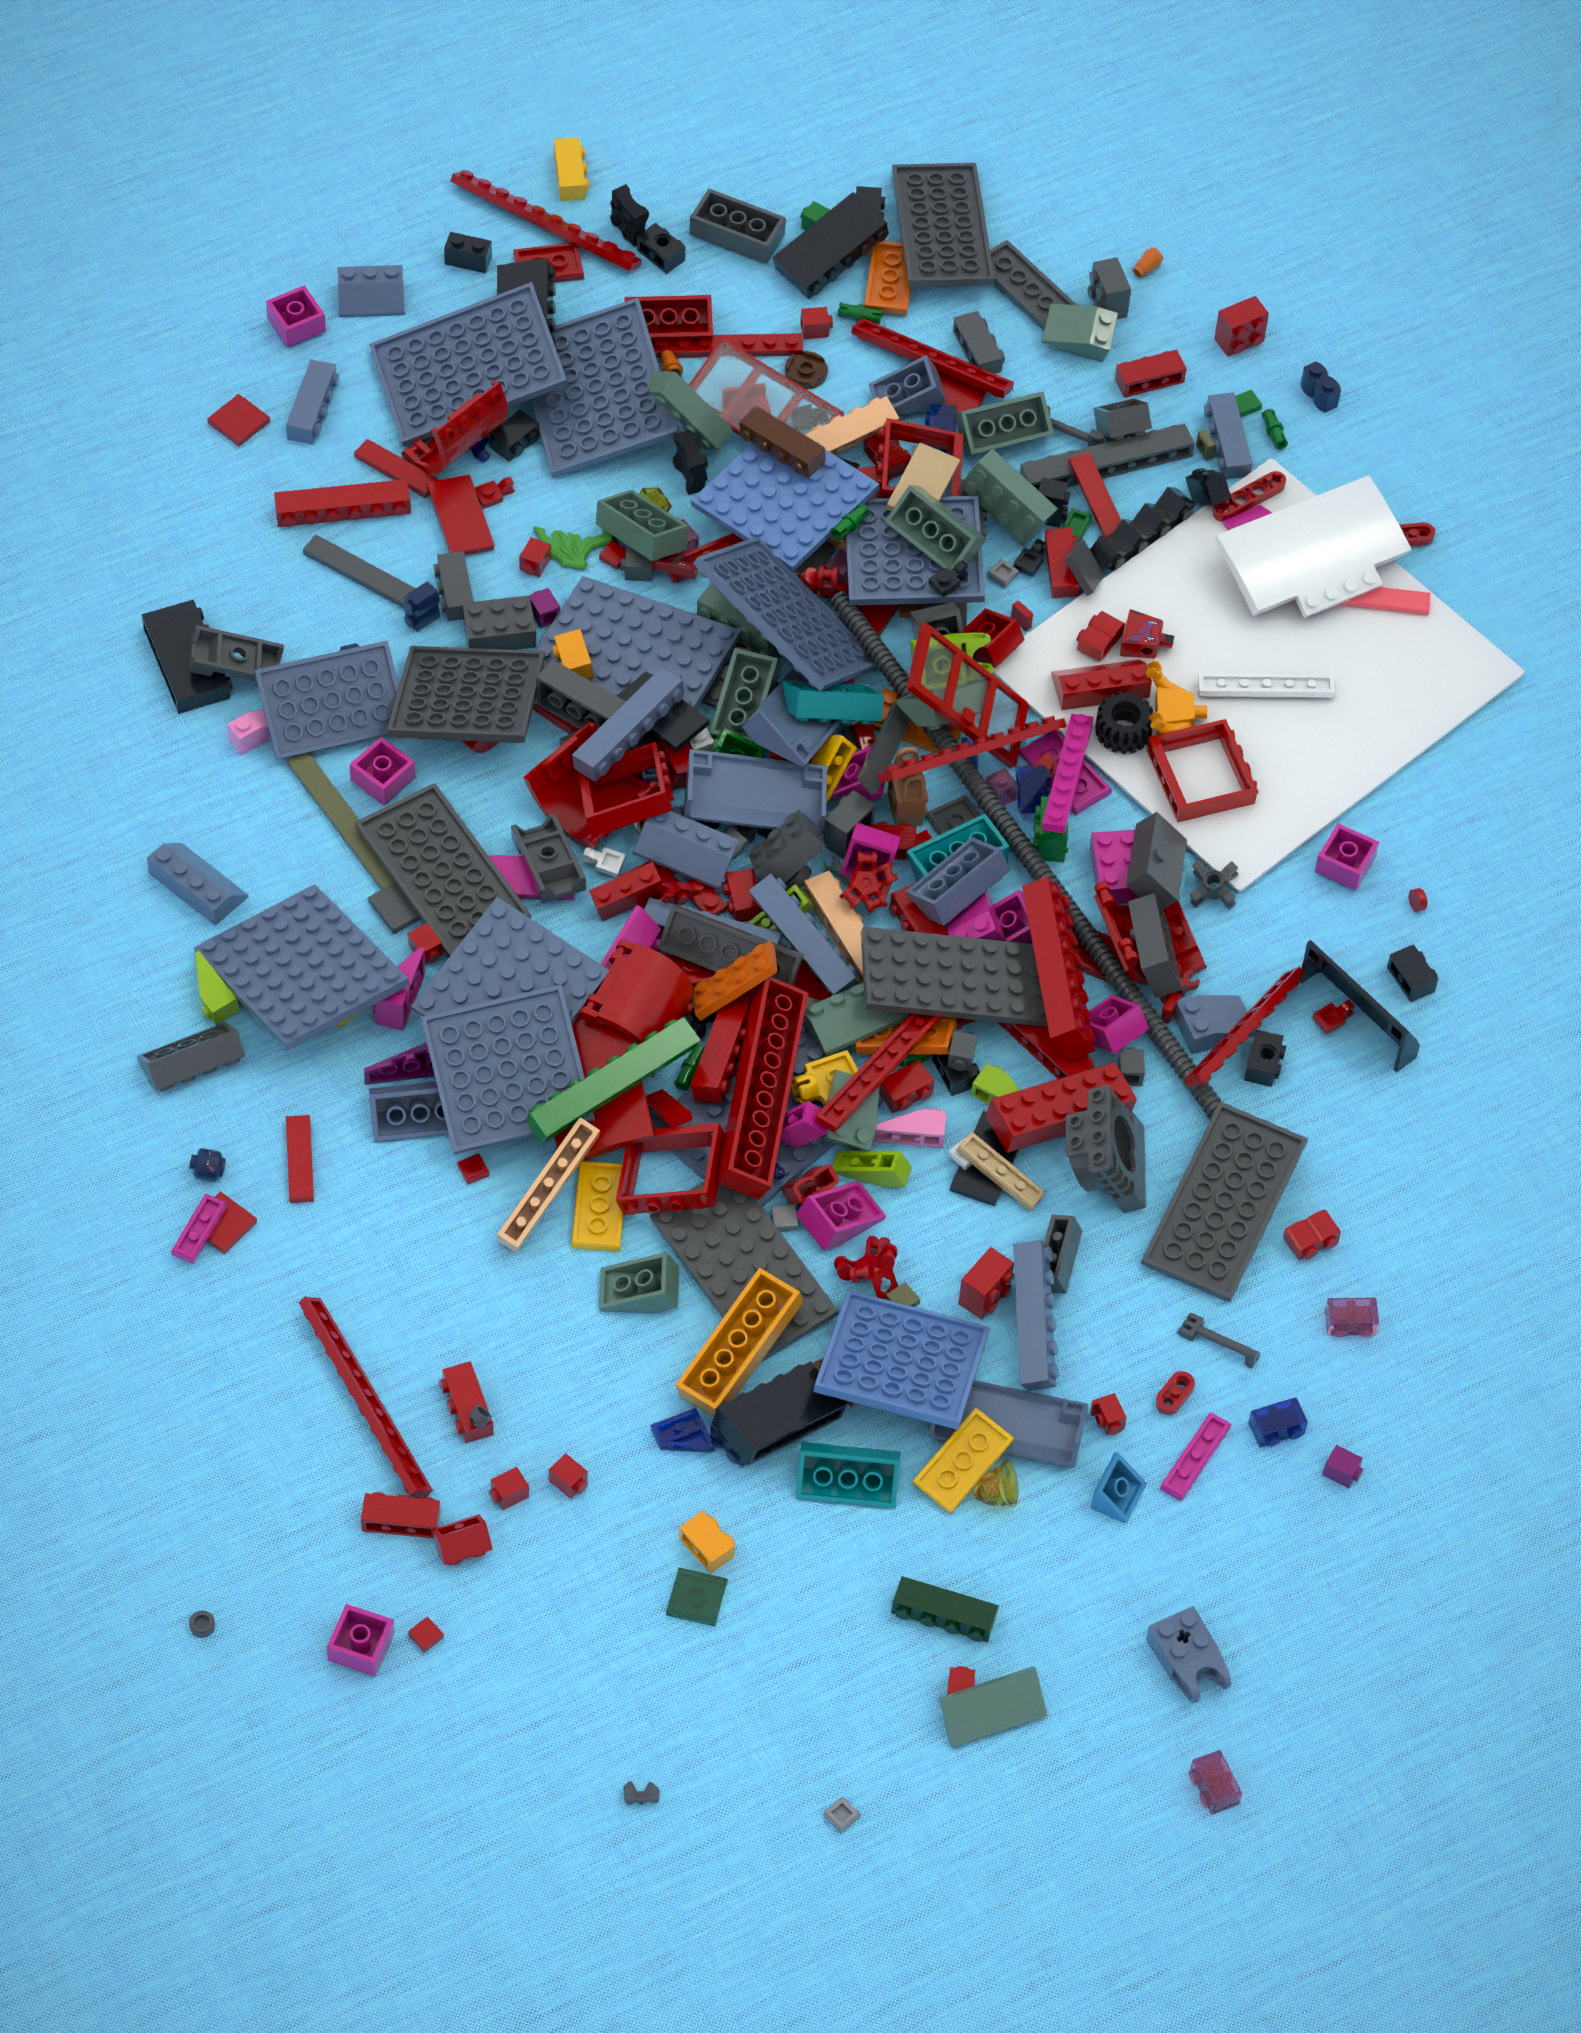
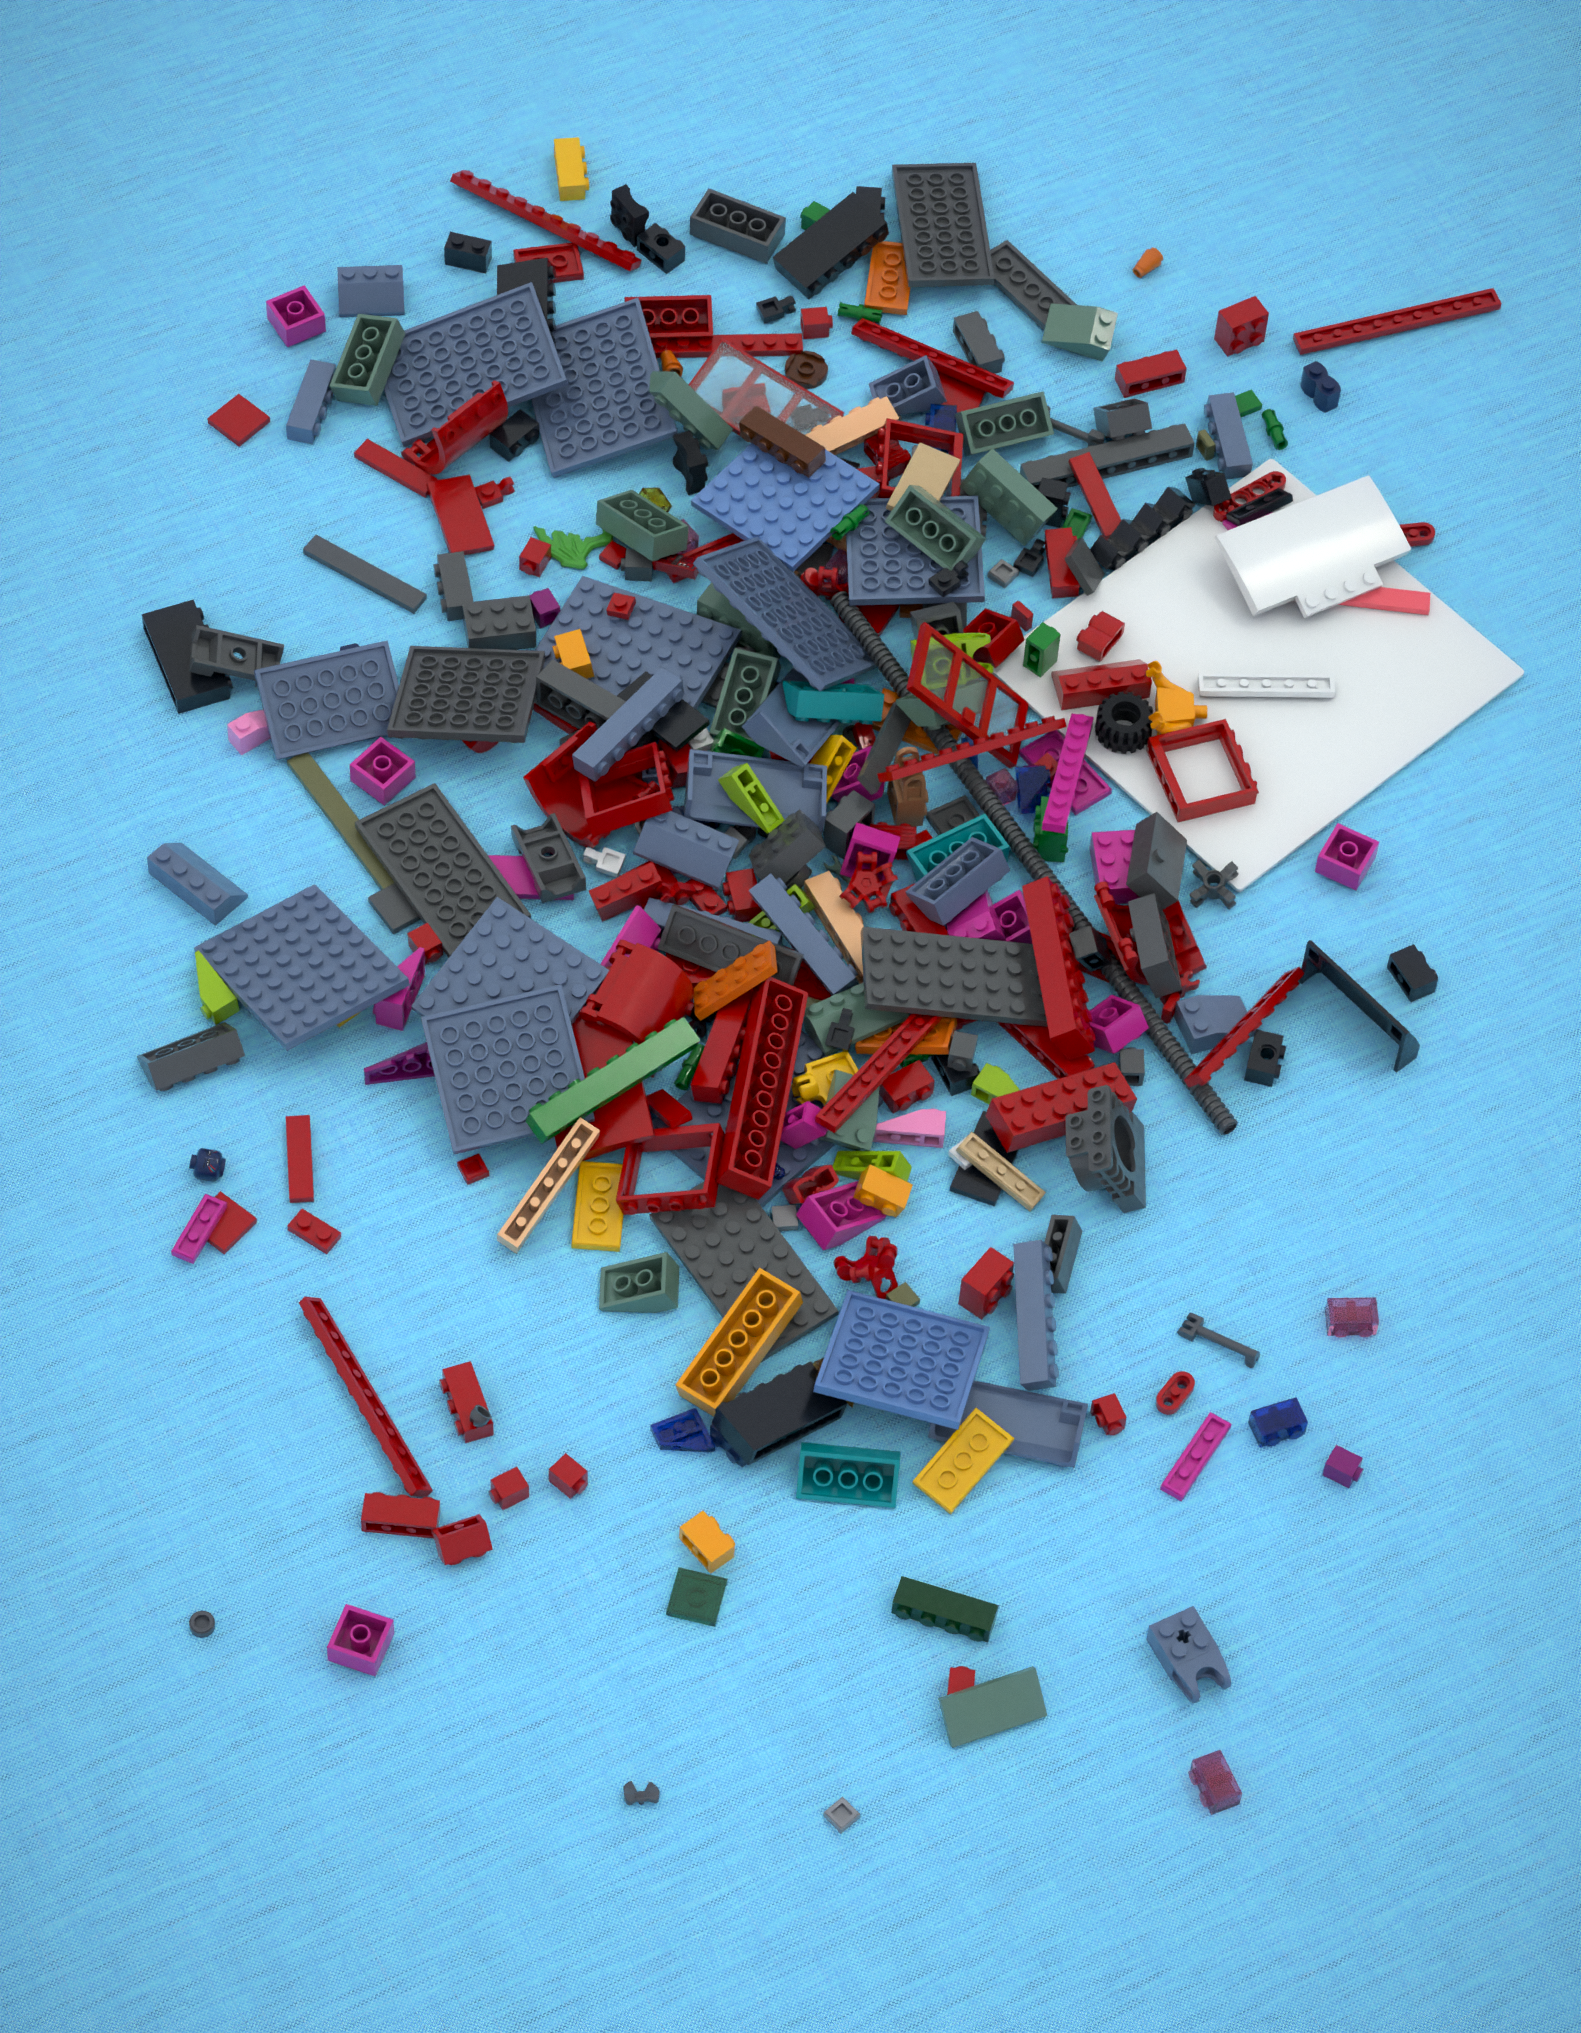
red brick [274,479,411,527] -> none
sand blue slope [369,1082,449,1142] -> none
dark blue brick [404,581,440,632] -> none
red tile [408,1616,444,1653] -> none
clear blue arm [471,436,490,463] -> none
clear yellow piece [974,1458,1019,1508] -> none
dark grey brick [1087,257,1131,319] -> none
dark azure slope [1091,1452,1147,1523] -> none
red torso [1120,609,1175,659] -> none
dark grey plate [1141,1102,1308,1302] -> none
red brick [1283,1209,1341,1260] -> none
red plate [1312,999,1355,1035] -> none
tile [1408,888,1428,912] -> none
none -> red plate [287,1209,341,1254]
none -> sand green brick [329,314,405,406]
none -> red plate [606,592,636,620]
none -> lime slope [718,763,785,834]
none -> black plate [756,296,796,324]
none -> black plate [825,1008,855,1052]
none -> light orange brick [853,1164,913,1217]
none -> green brick [1023,622,1061,678]
none -> black brick [1069,925,1112,972]
none -> black tile [1226,488,1293,526]
none -> red plate [1293,288,1502,355]

